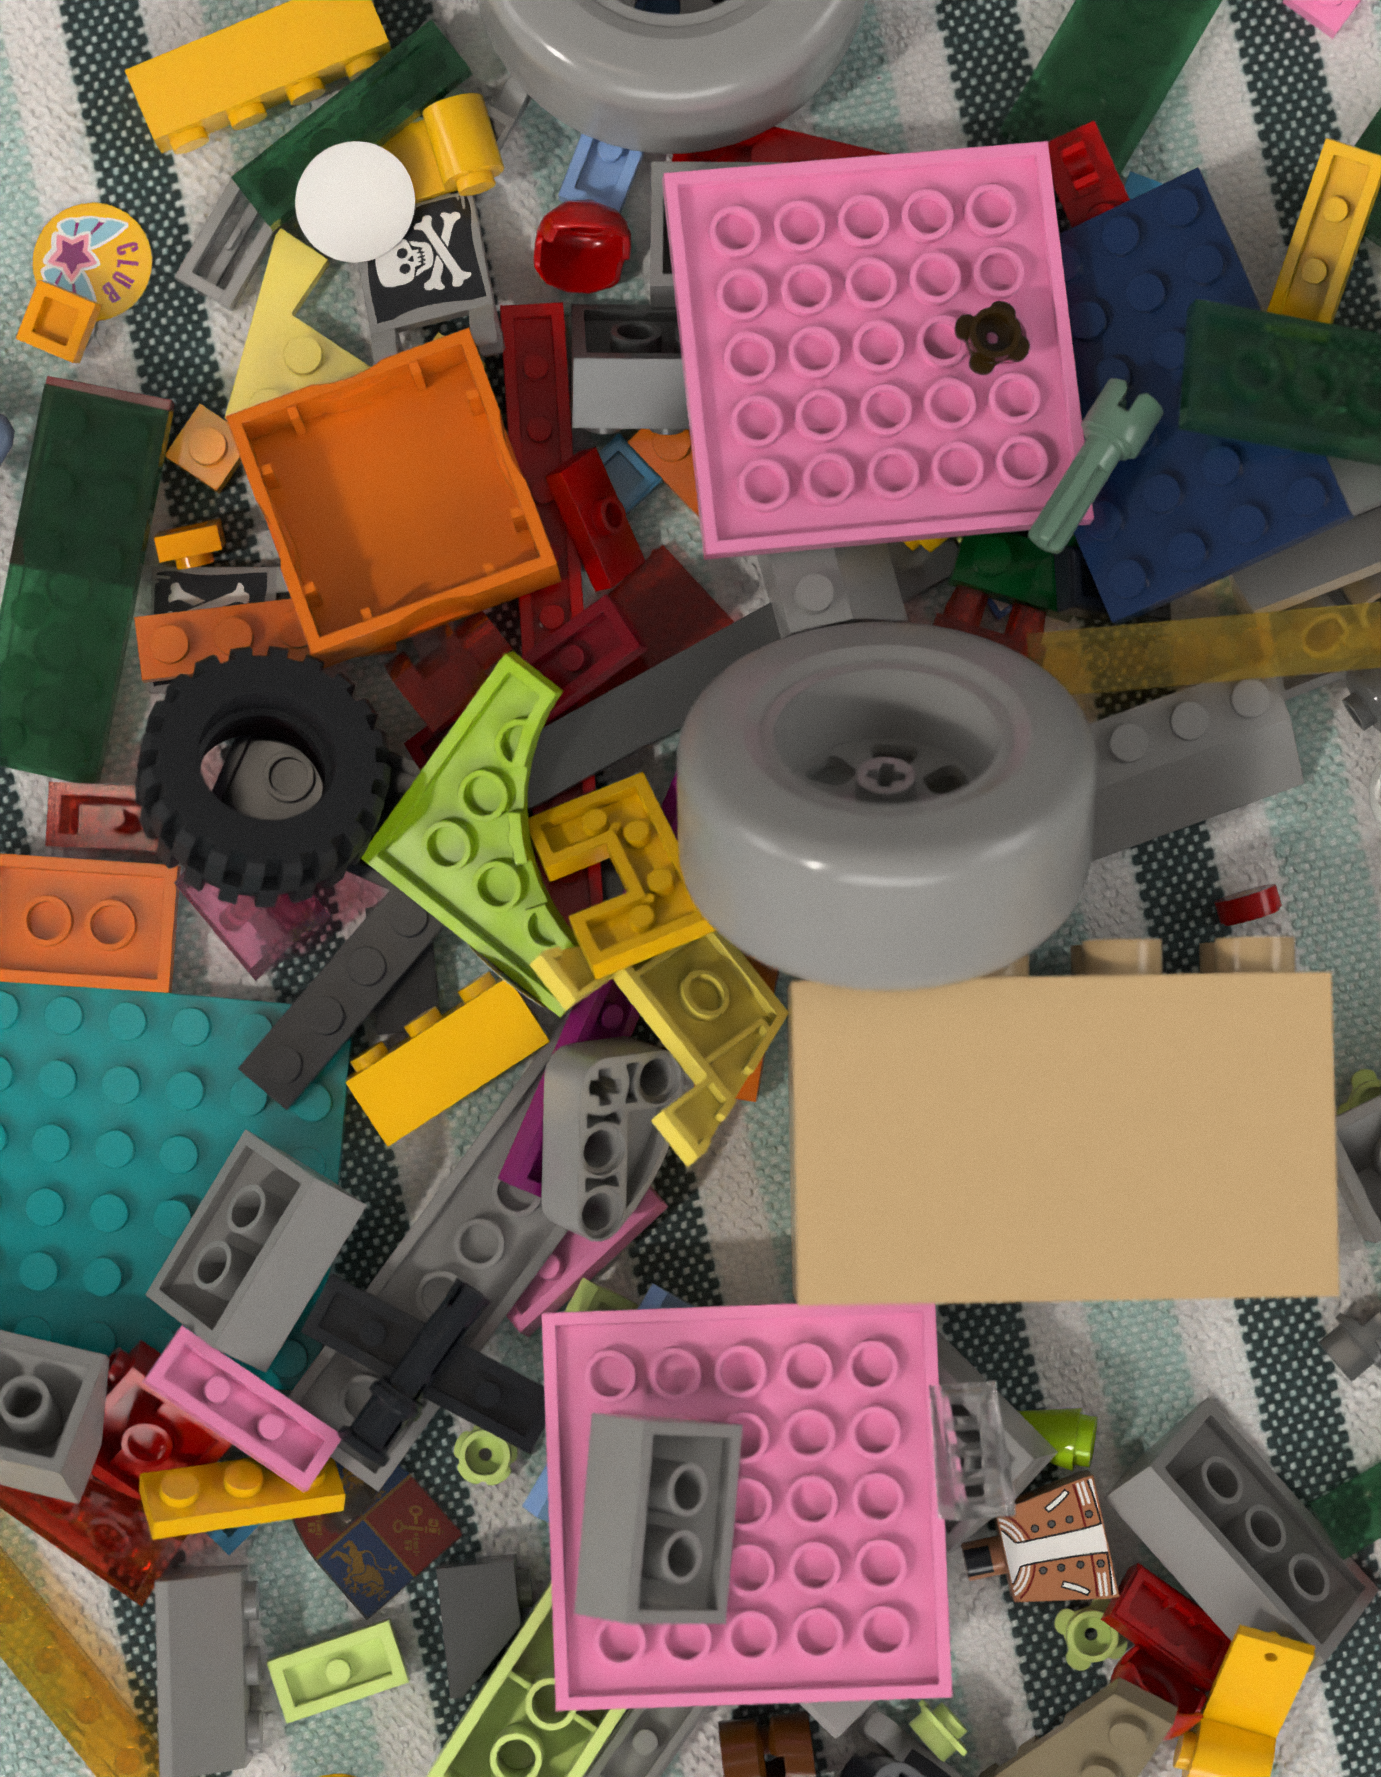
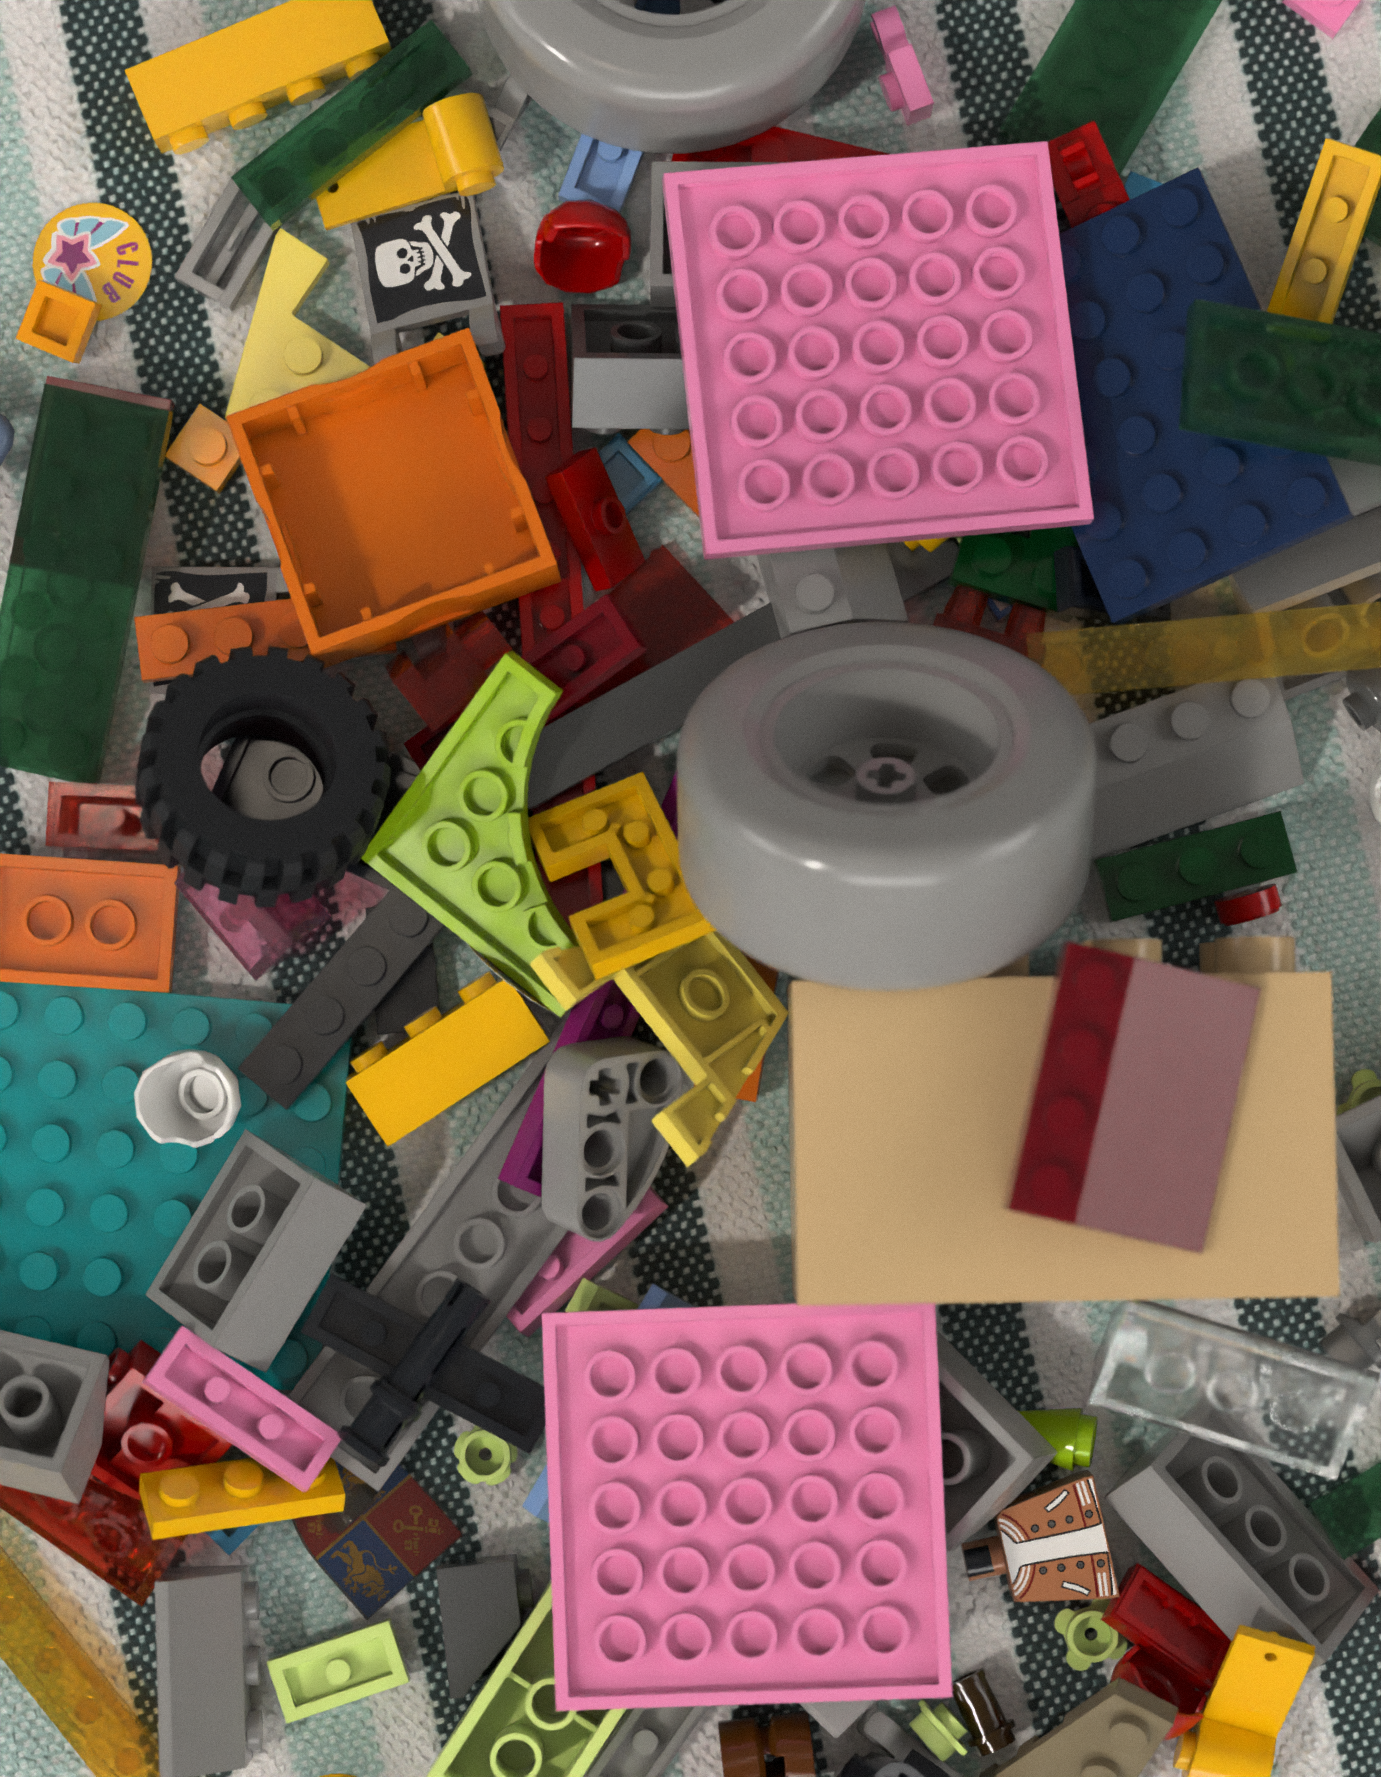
light orange plate [154,518,226,570] -> none
white sticker [295,141,415,262] -> none
light grey slope [574,1413,743,1624] -> none
clear slope [929,1380,1016,1521] -> none
dark brown plate [954,301,1030,375] -> none
sand green piece [1028,378,1164,554] -> none
none -> white hair [134,1049,241,1148]
none -> bright pink plate [870,5,934,126]
none -> dark brown pin [952,1668,1016,1756]
none -> slope [1002,941,1261,1254]
none -> clear slope [1088,1300,1380,1481]
none -> dark green plate [1094,811,1297,923]

